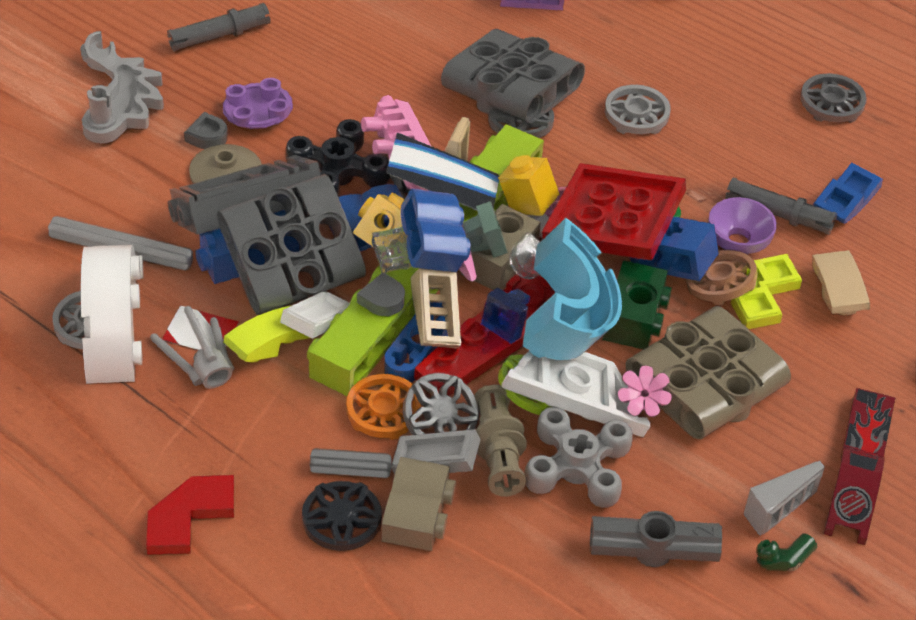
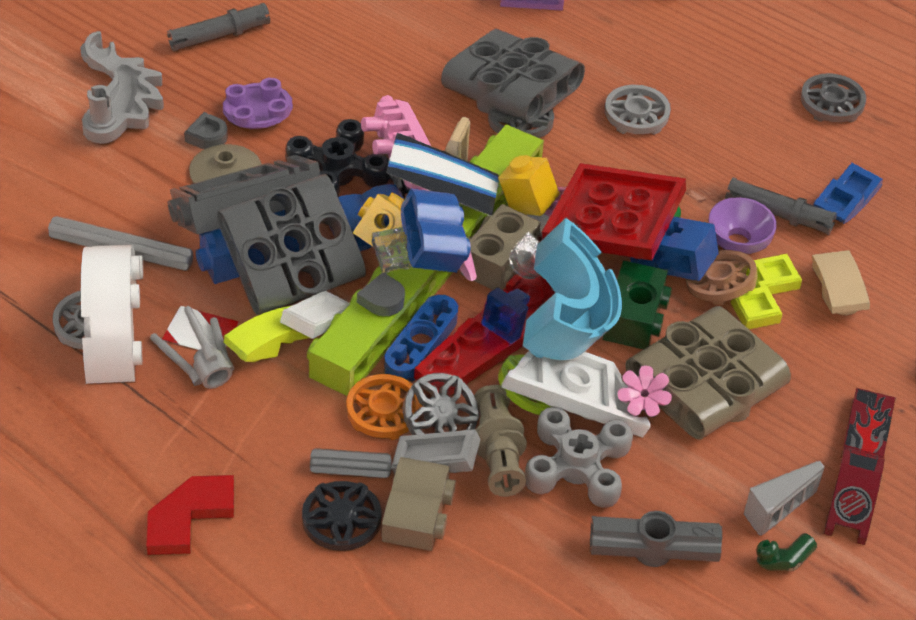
tan slope [411,268,461,348] -> none
sand green tile [462,201,508,258] -> none

